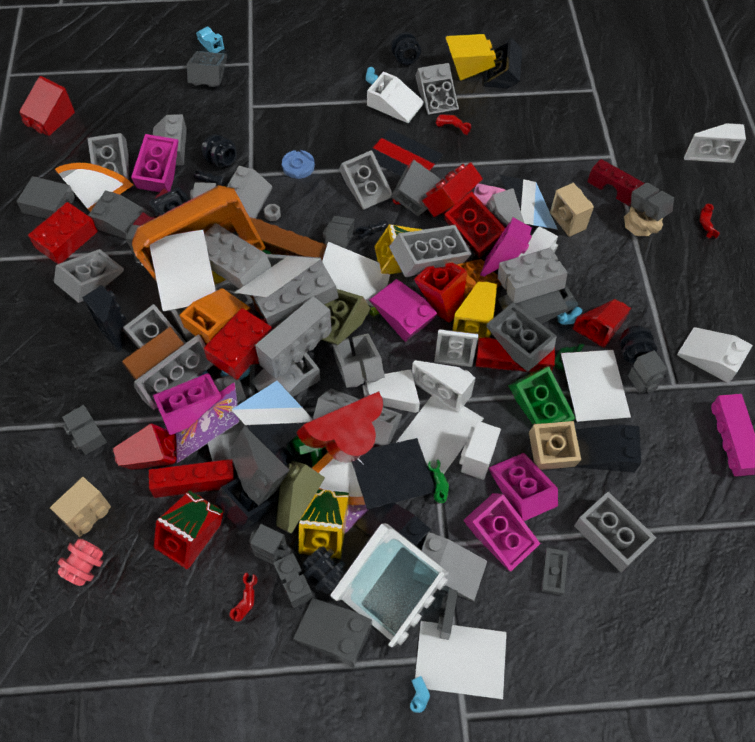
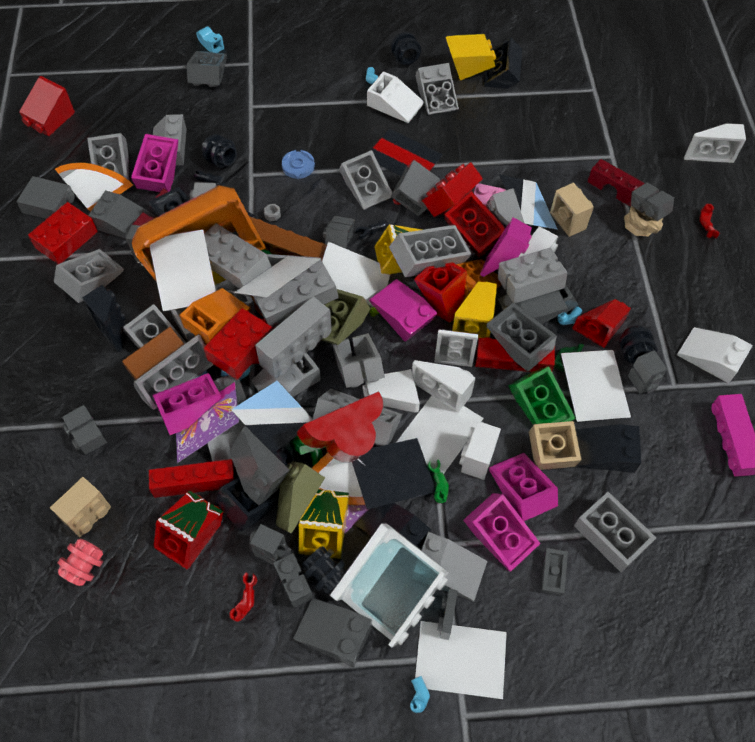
slope [113,424,177,470] -> none
light grey slope [227,166,272,219] -> none
red arm [436,115,471,135] -> none

